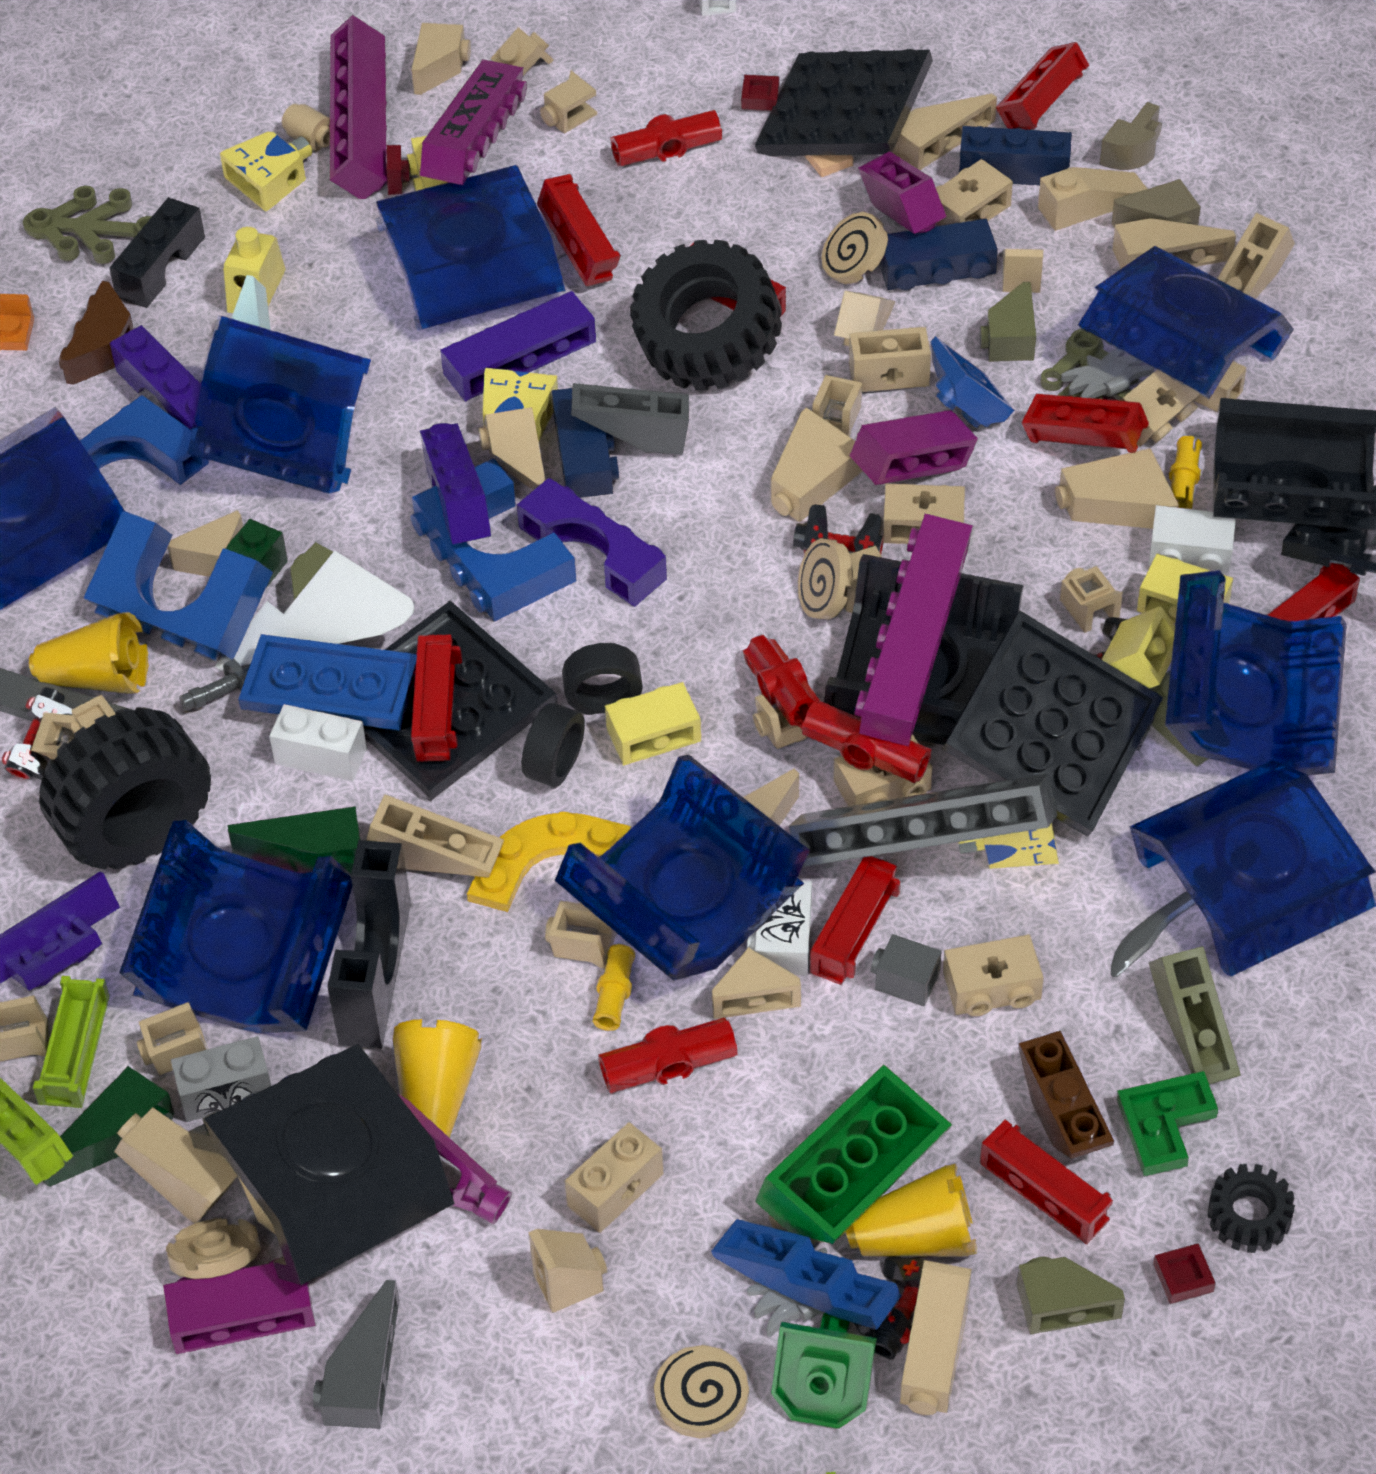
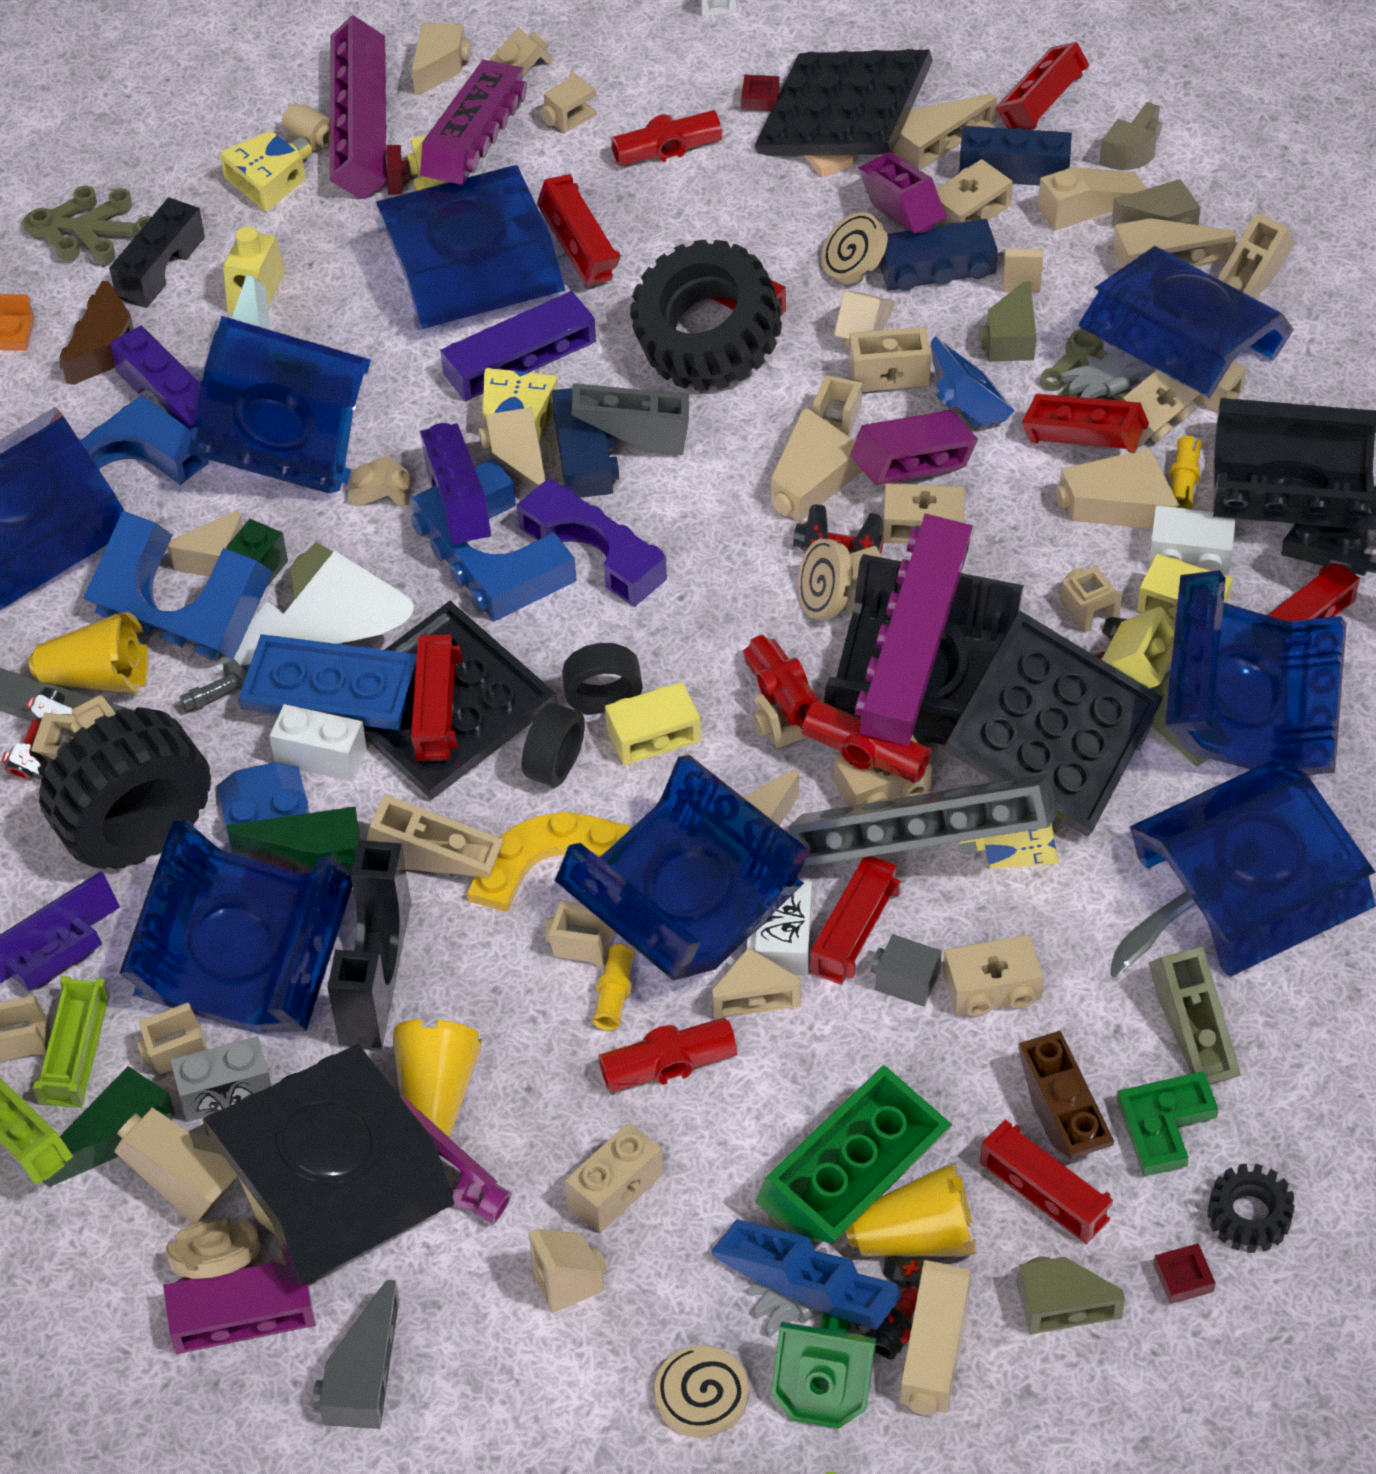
none -> blue slope [217,762,310,853]
none -> tan bracket [347,455,412,507]

